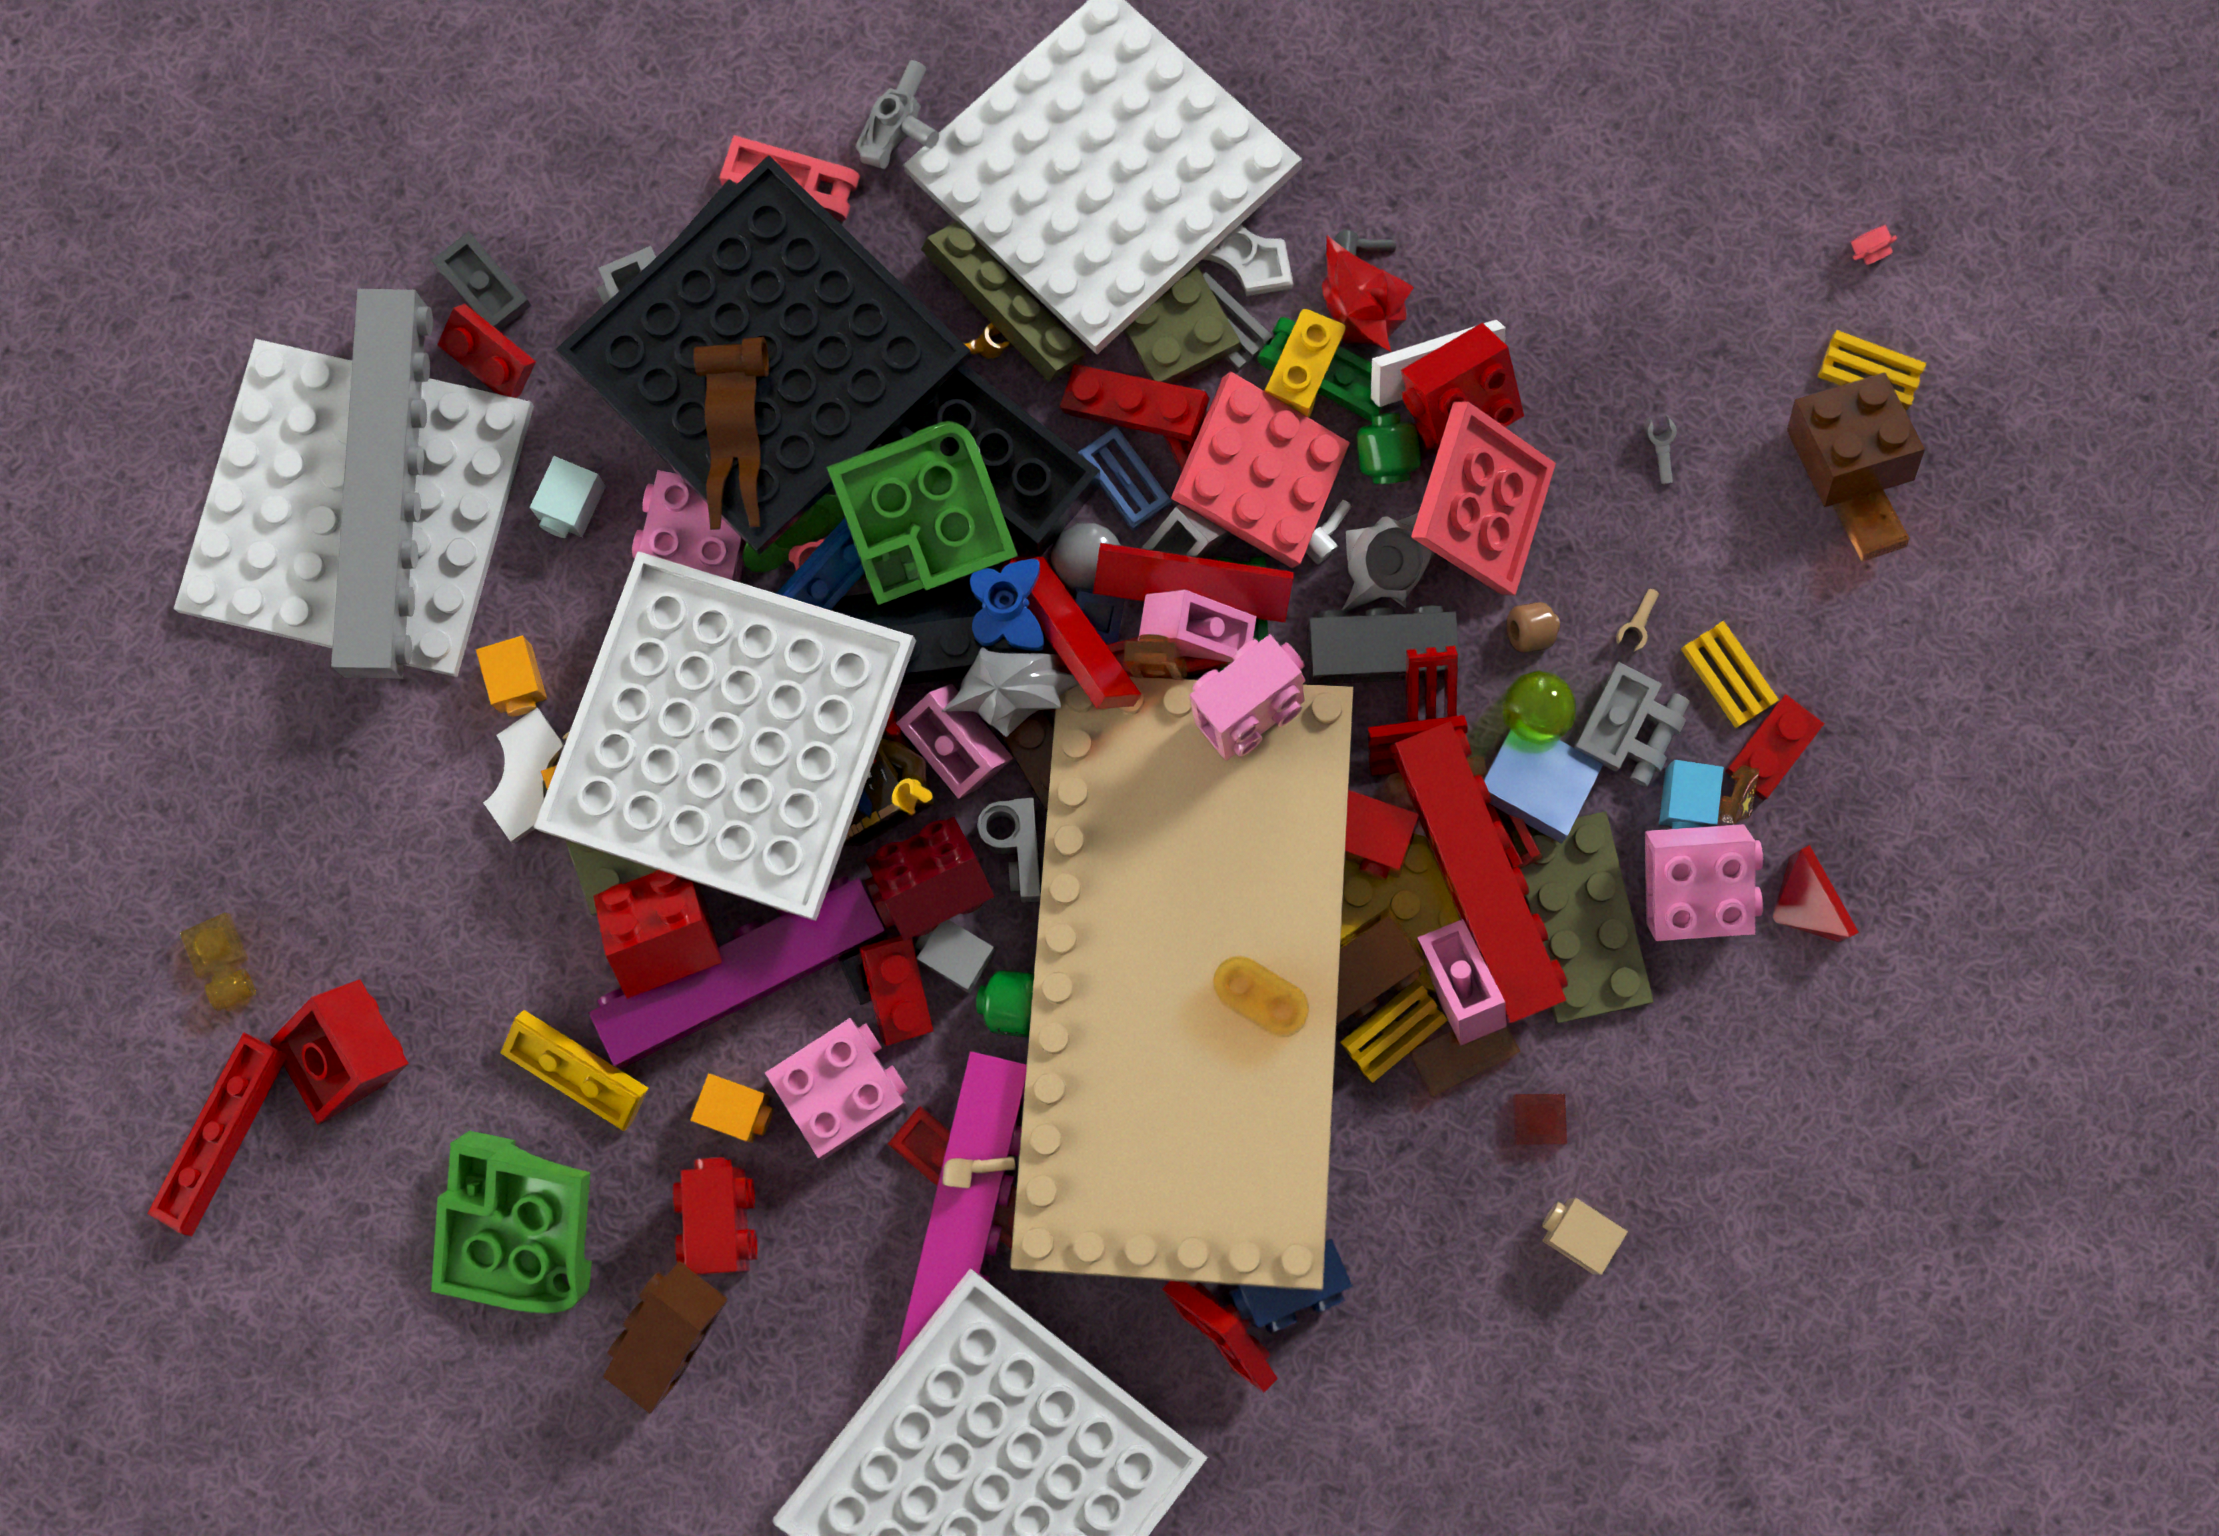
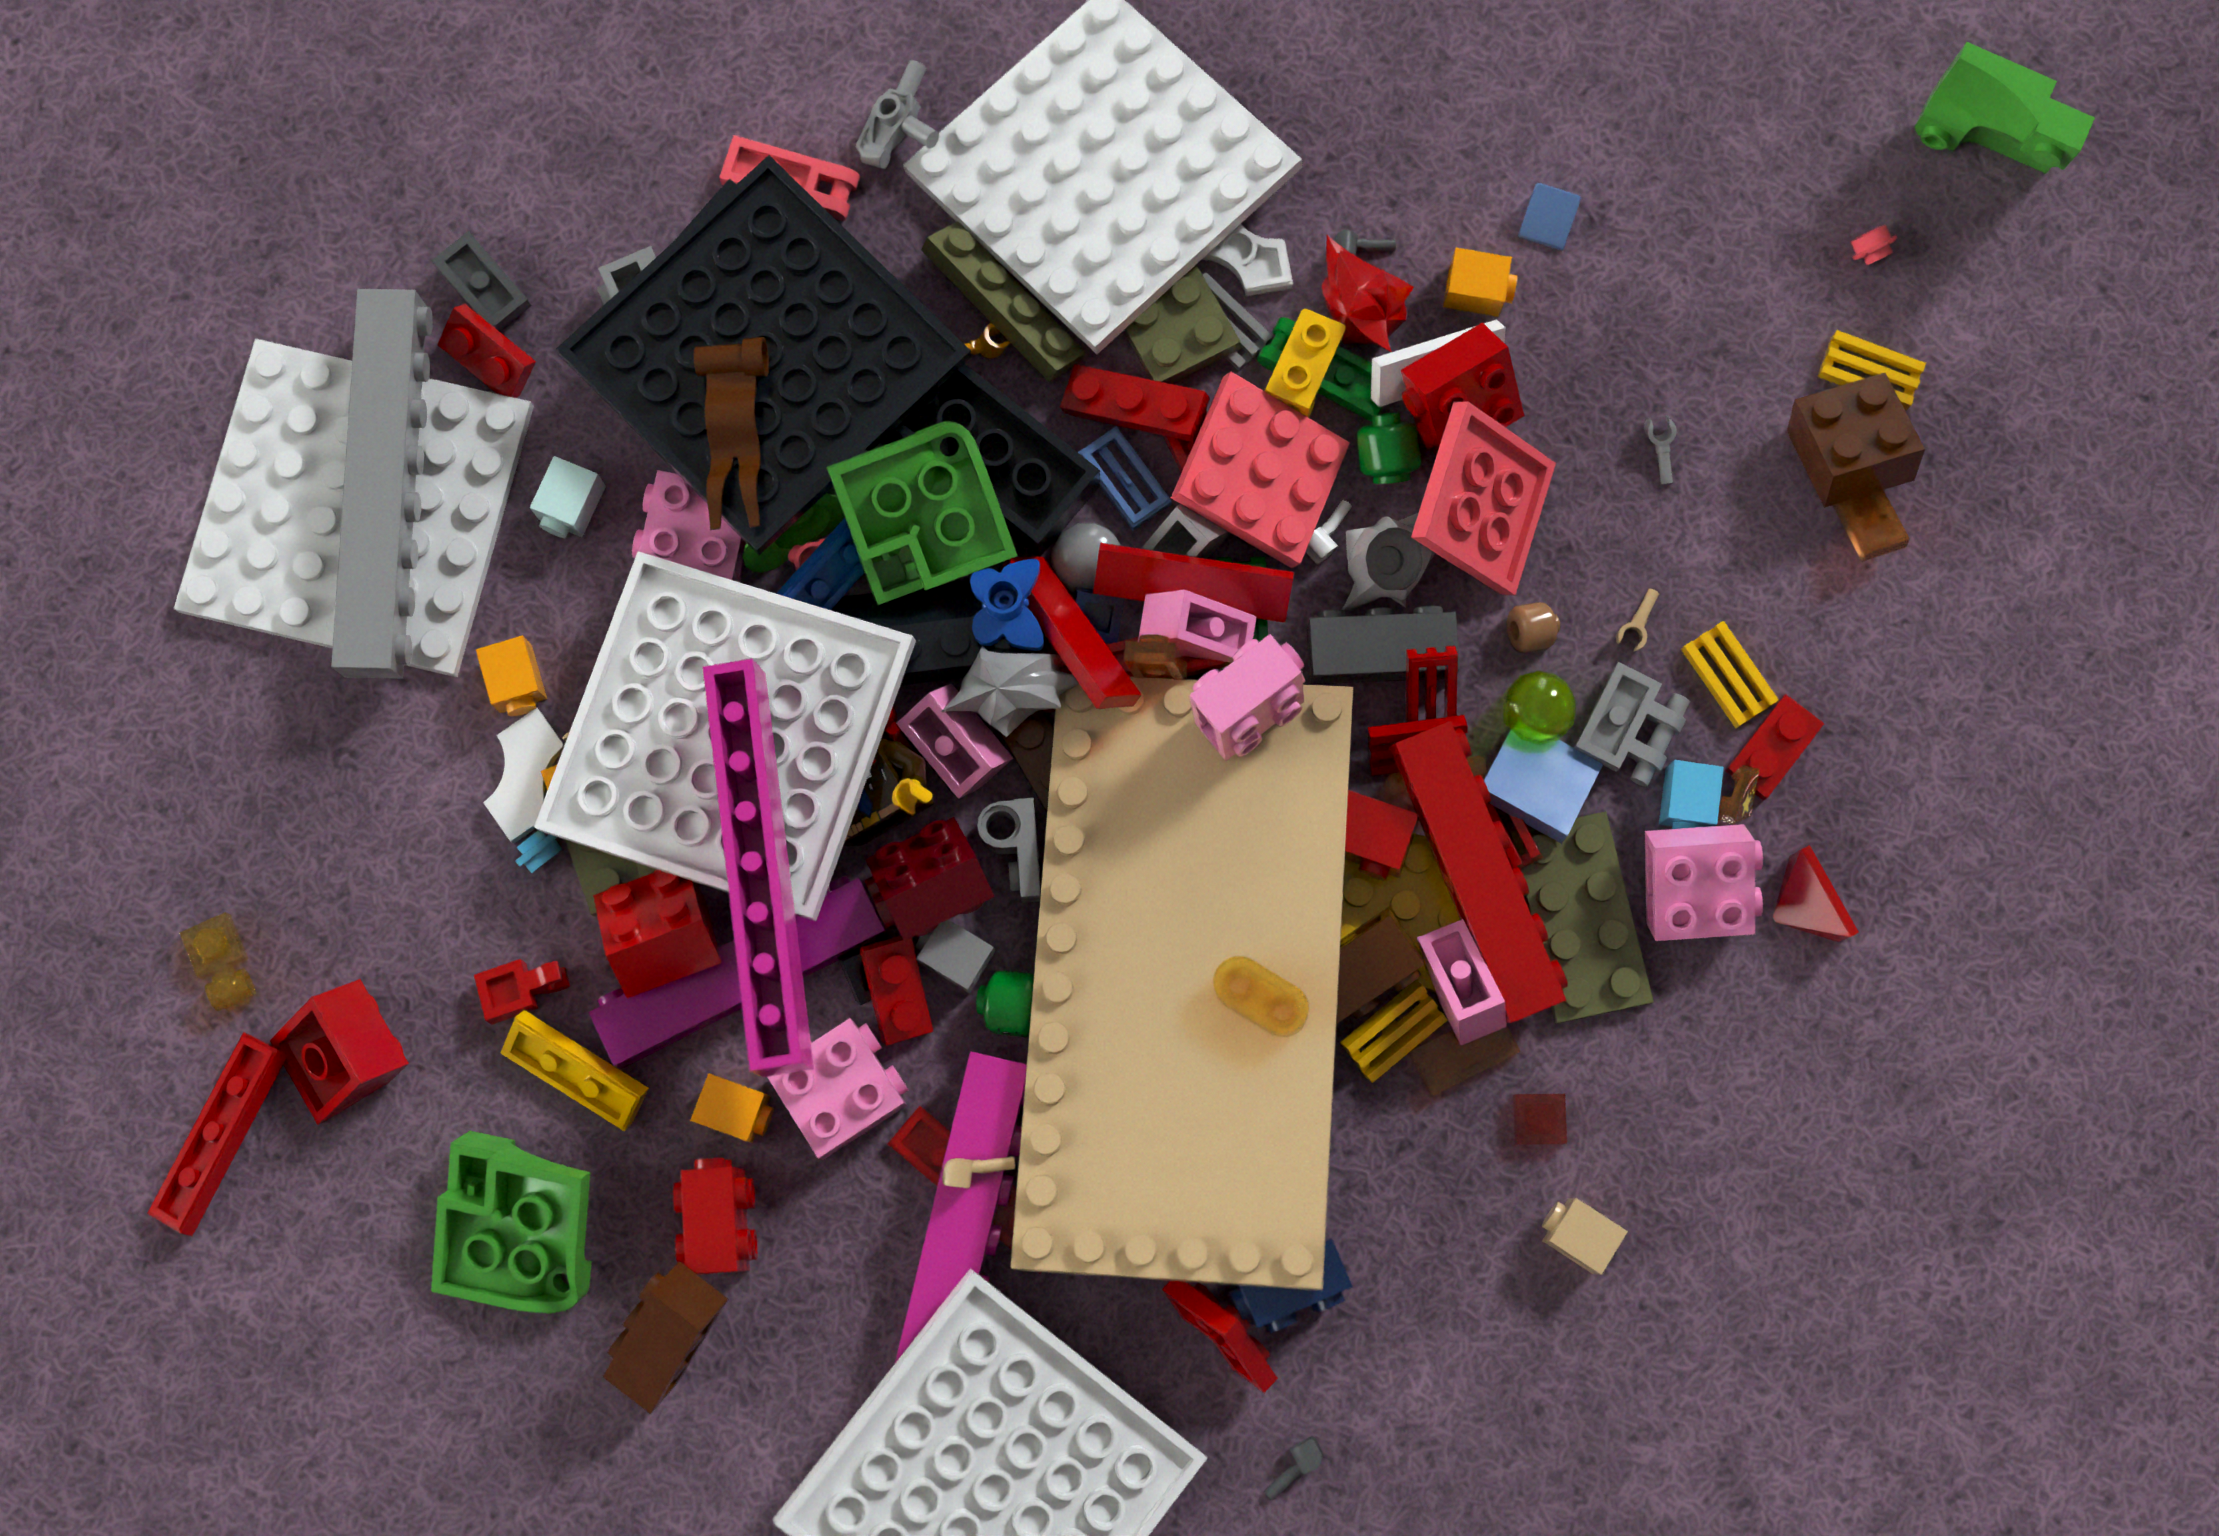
none -> red plate [474,959,571,1025]
none -> medium azure plate [515,830,562,873]
none -> dark pink brick [703,658,814,1077]
none -> dark grey hand [1264,1436,1323,1501]
none -> light orange brick [1443,247,1517,317]
none -> medium blue slope [1518,183,1581,251]
none -> bright green slope [1915,42,2095,173]

